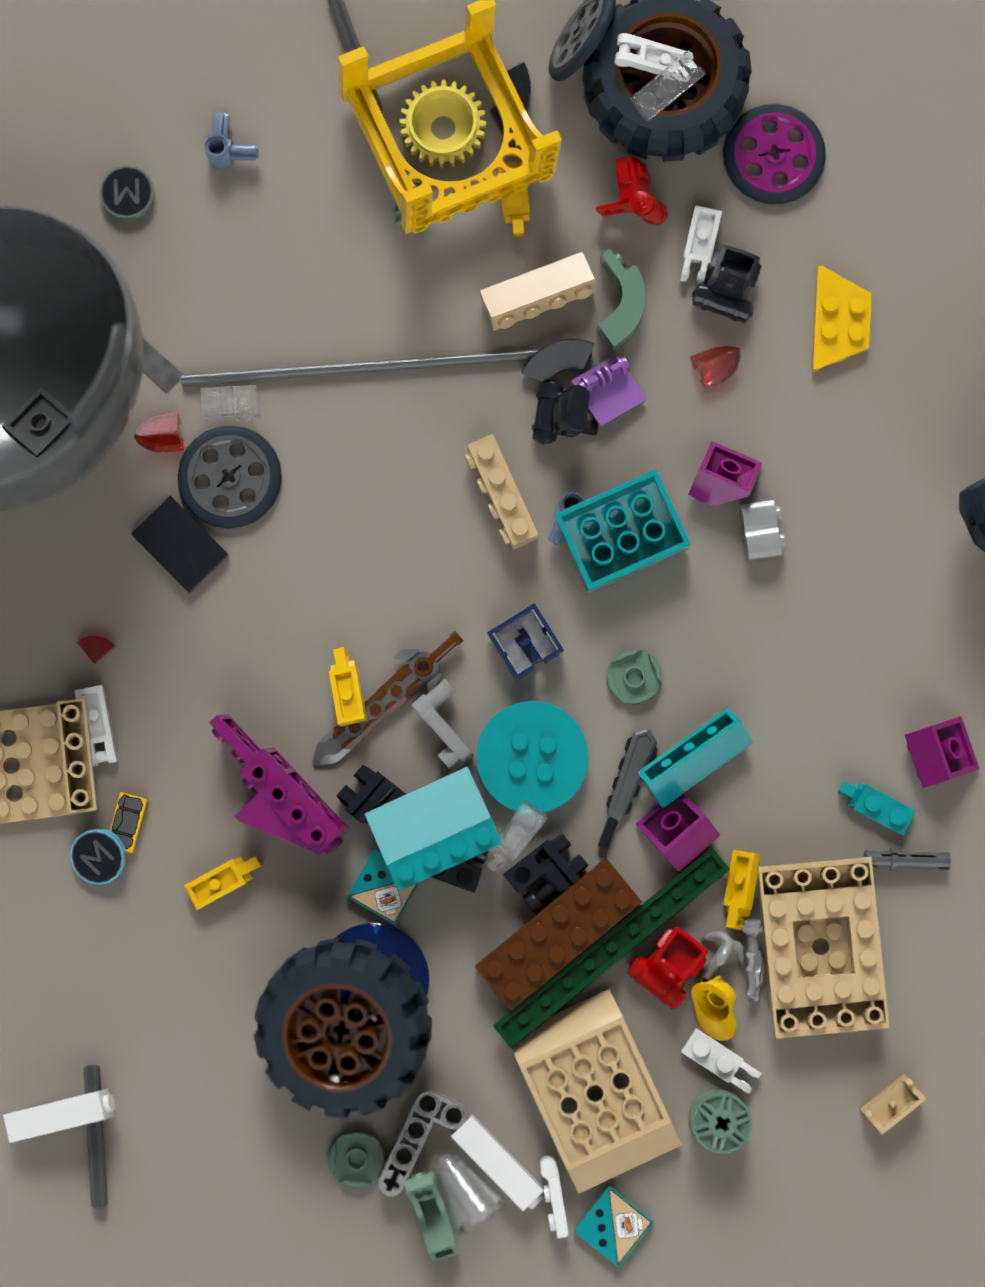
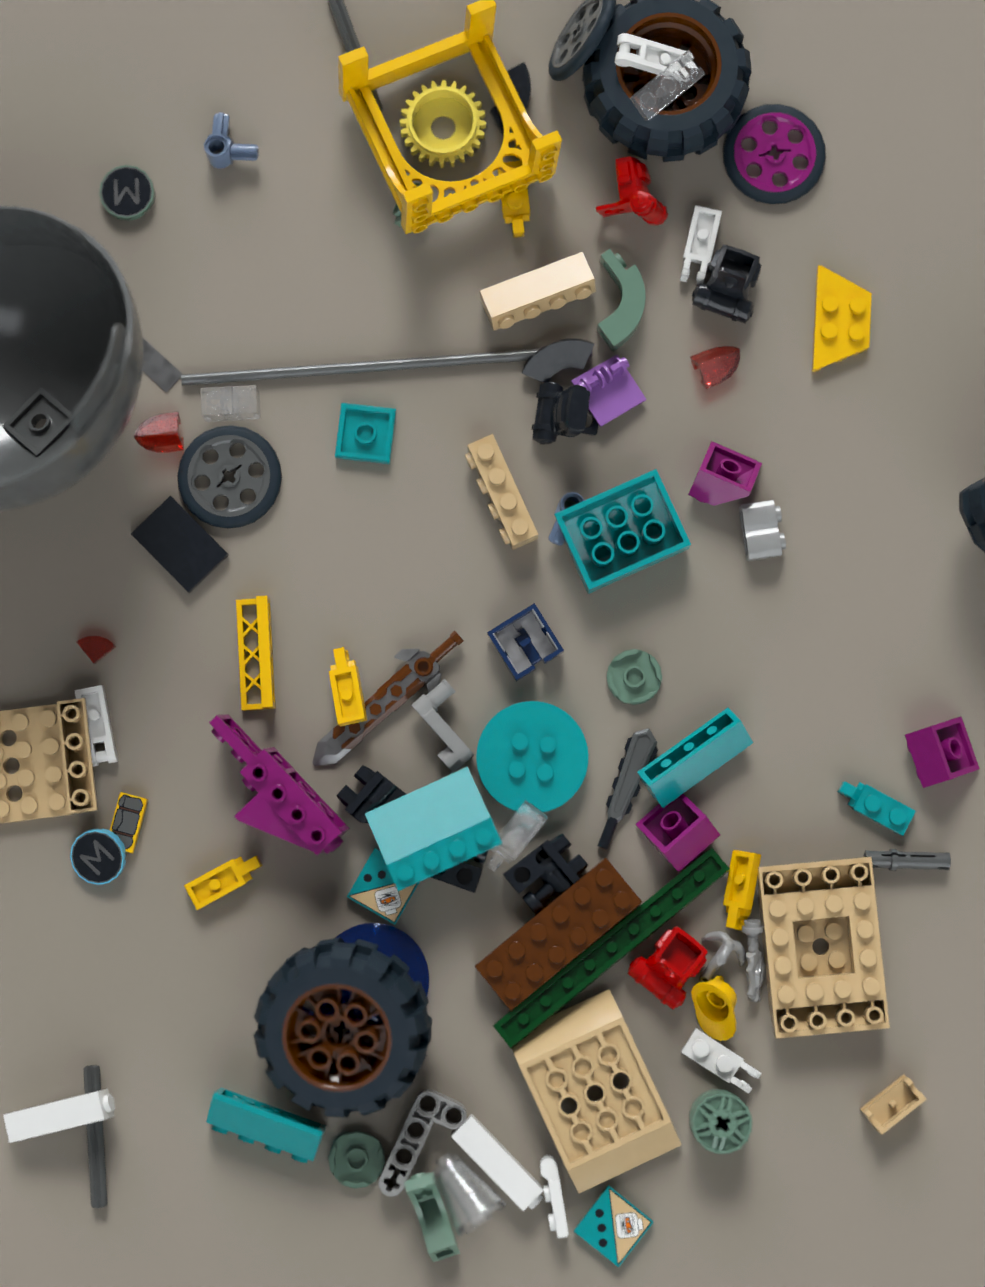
none -> teal slope [206,1087,327,1163]
none -> yellow fence [236,595,276,711]
none -> teal tile [335,403,396,464]

